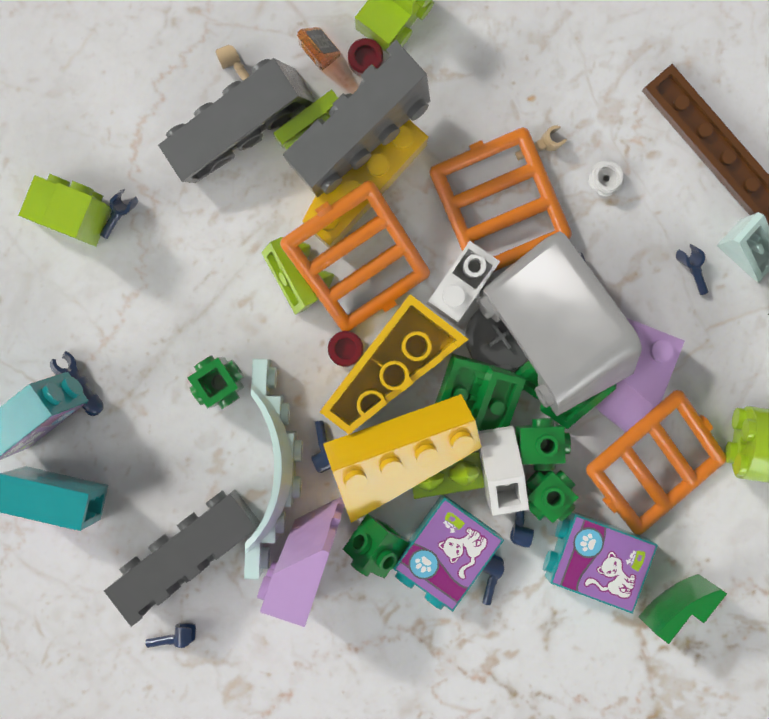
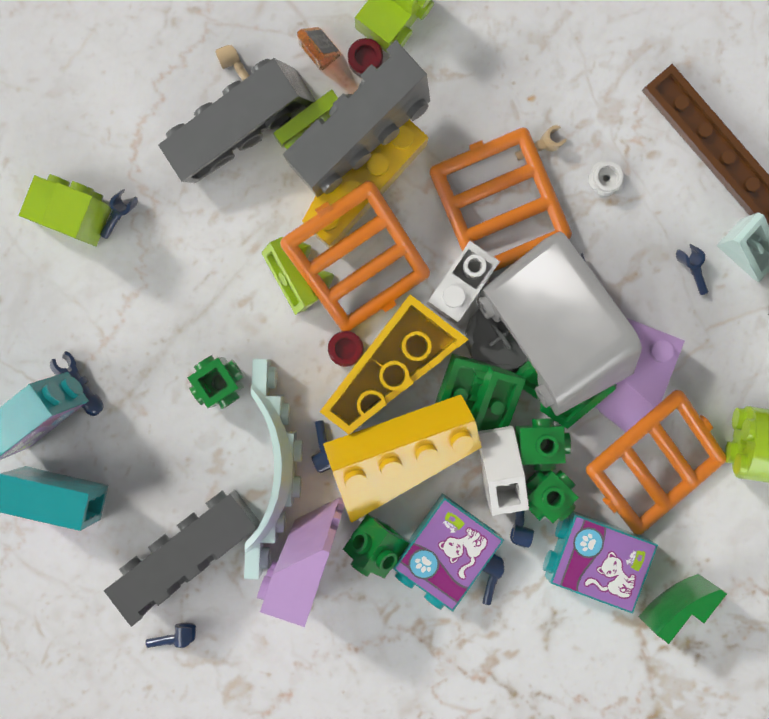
lime tile [412,451,485,499] -> none

